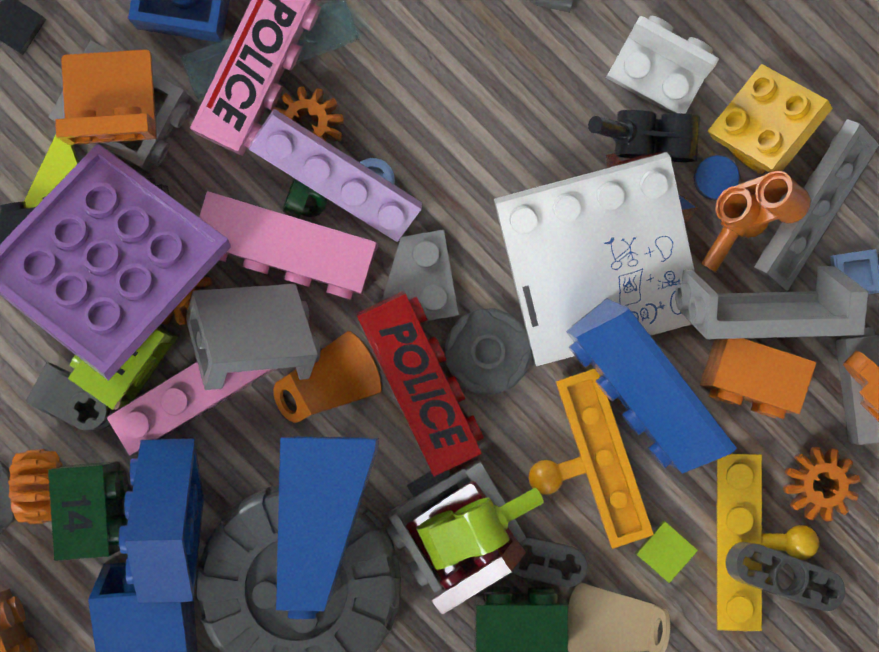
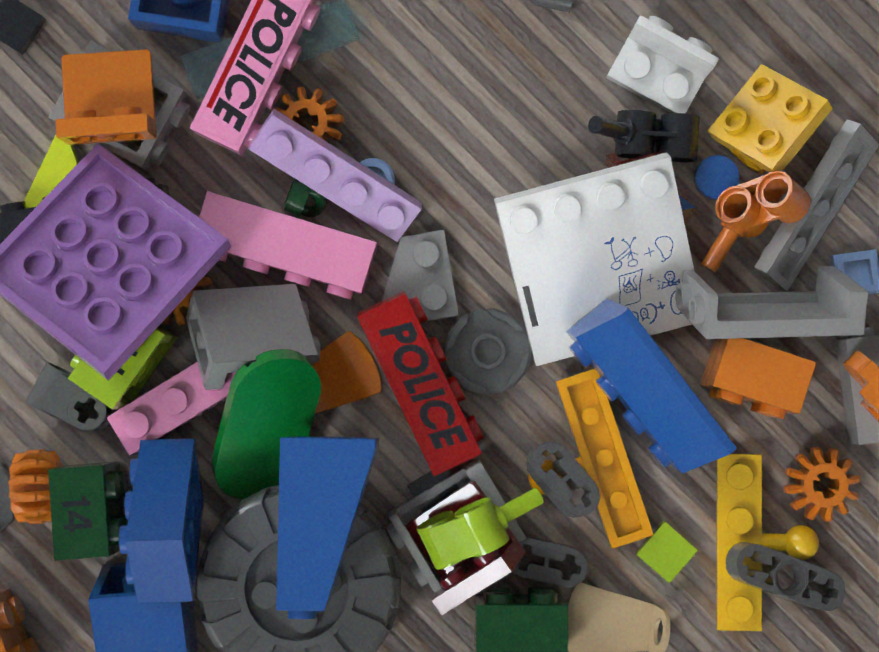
none -> green tile [211,349,321,499]
none -> dark grey beam [526,442,600,518]

